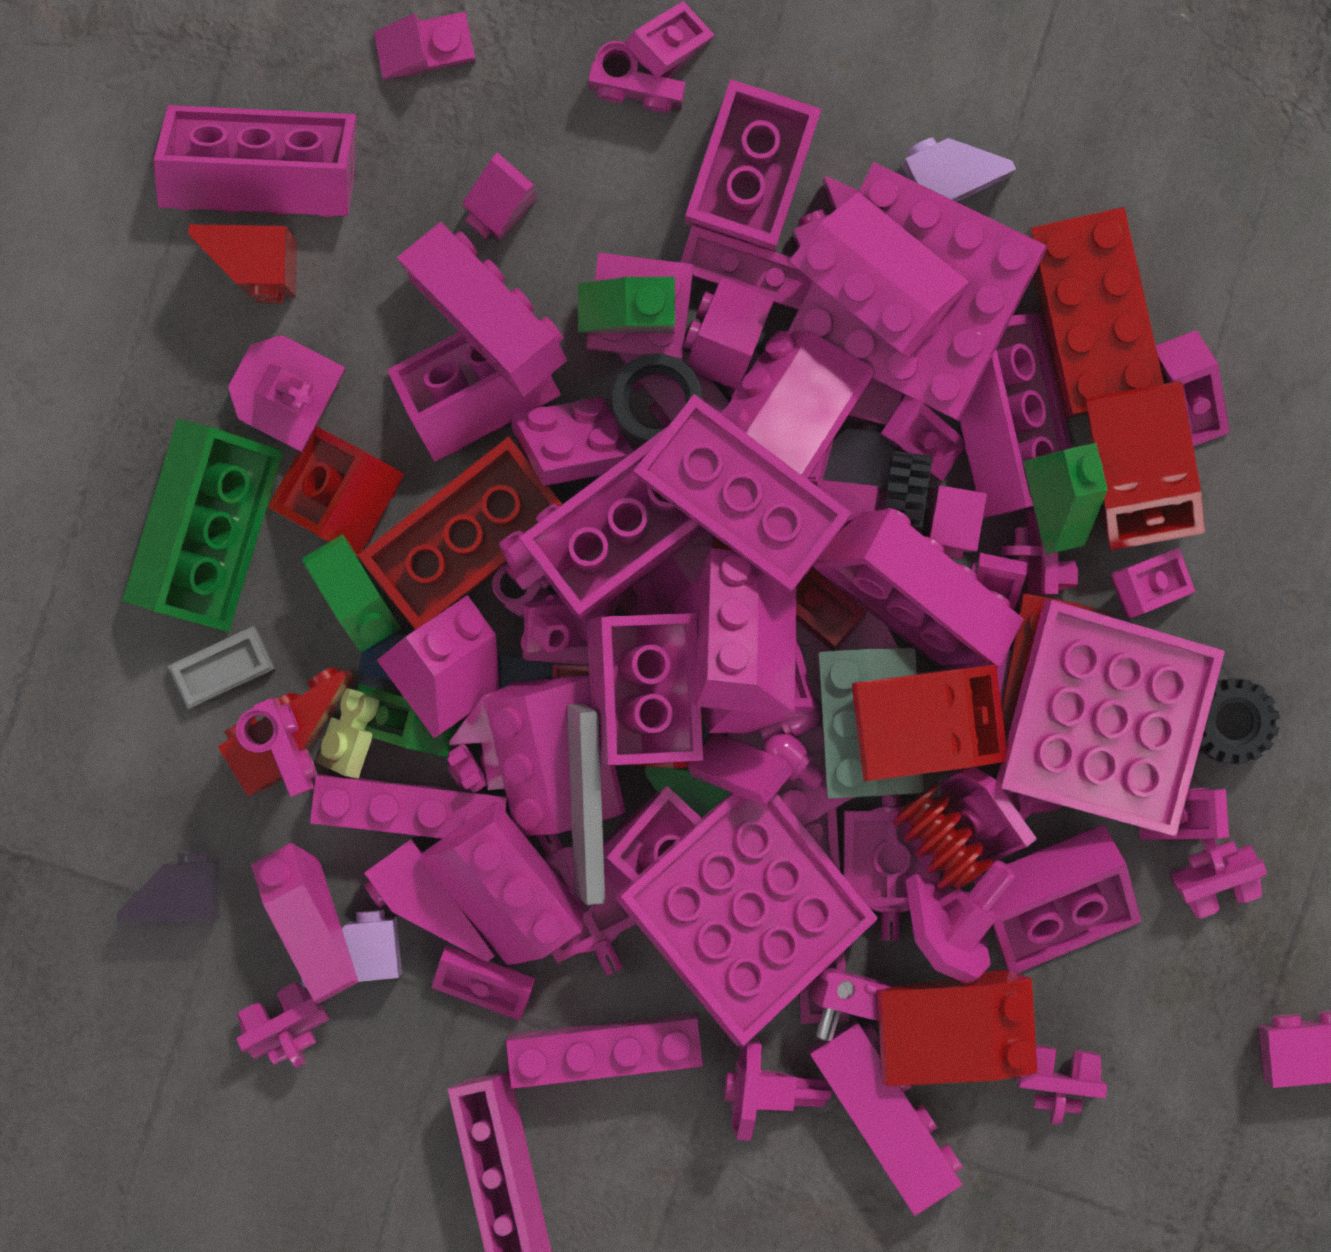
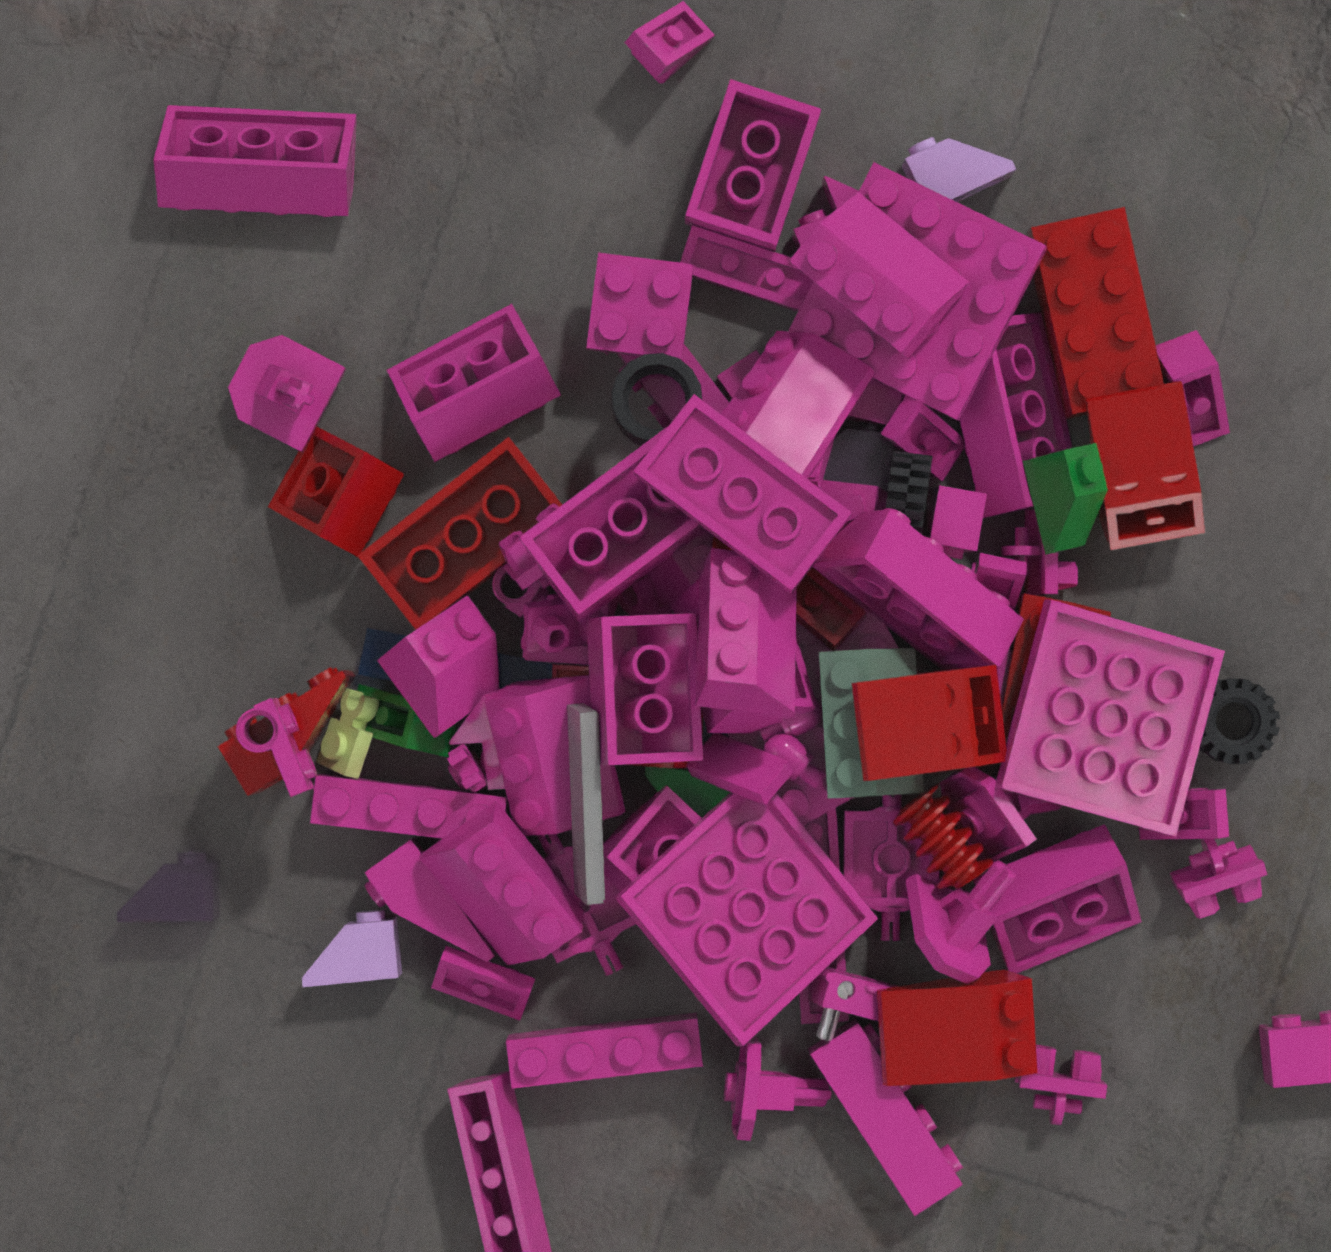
green slope [122,418,284,632] -> none
light grey tile [168,626,276,709] -> none
red slope [188,224,297,304] -> none
dark pink hips [236,982,330,1068] -> none
dark pink slope [251,843,359,1004] -> none
green slope [302,534,402,653] -> none
dark pink slope [374,11,476,80] -> none
dark pink brick [397,222,567,397] -> none
dark pink slope [462,152,538,241] -> none
dark pink plate [511,397,634,486] -> none
green slope [578,277,675,333] -> none
dark pink plate [588,41,686,113] -> none
dark pink brick [683,277,775,390] -> none
dark pink slope [1111,548,1196,618] -> none

